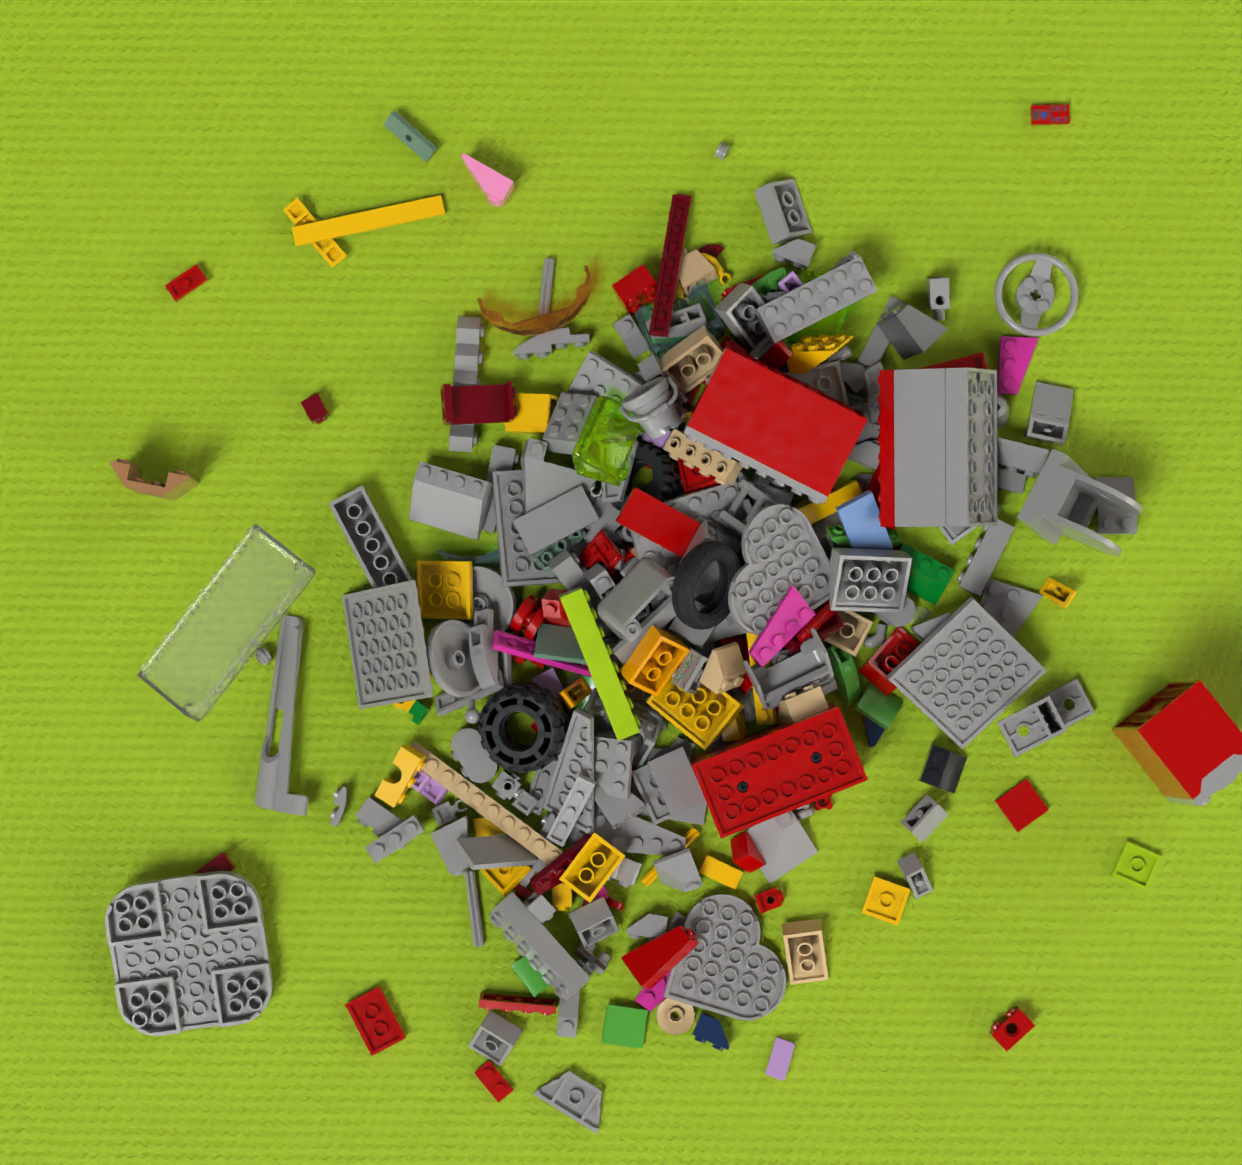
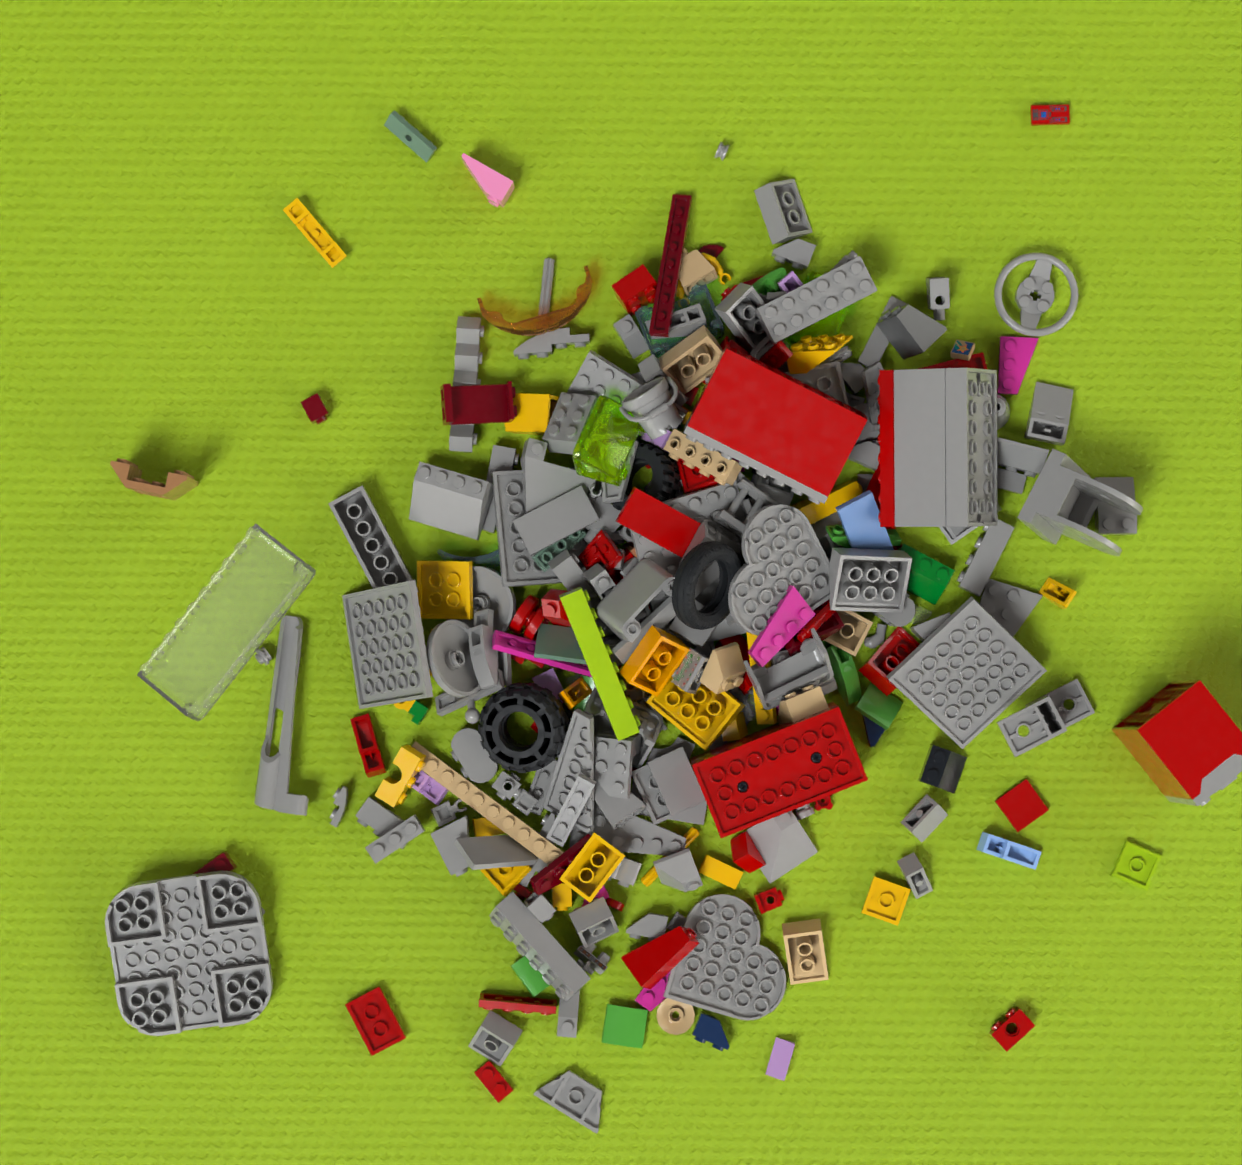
red plate [165,264,208,302] -> none
yellow tile [292,195,445,247] -> none
light grey axle [465,871,484,947] -> none
none -> red slope [350,713,387,778]
none -> tile [950,340,975,361]
none -> light blue slope [976,832,1041,870]

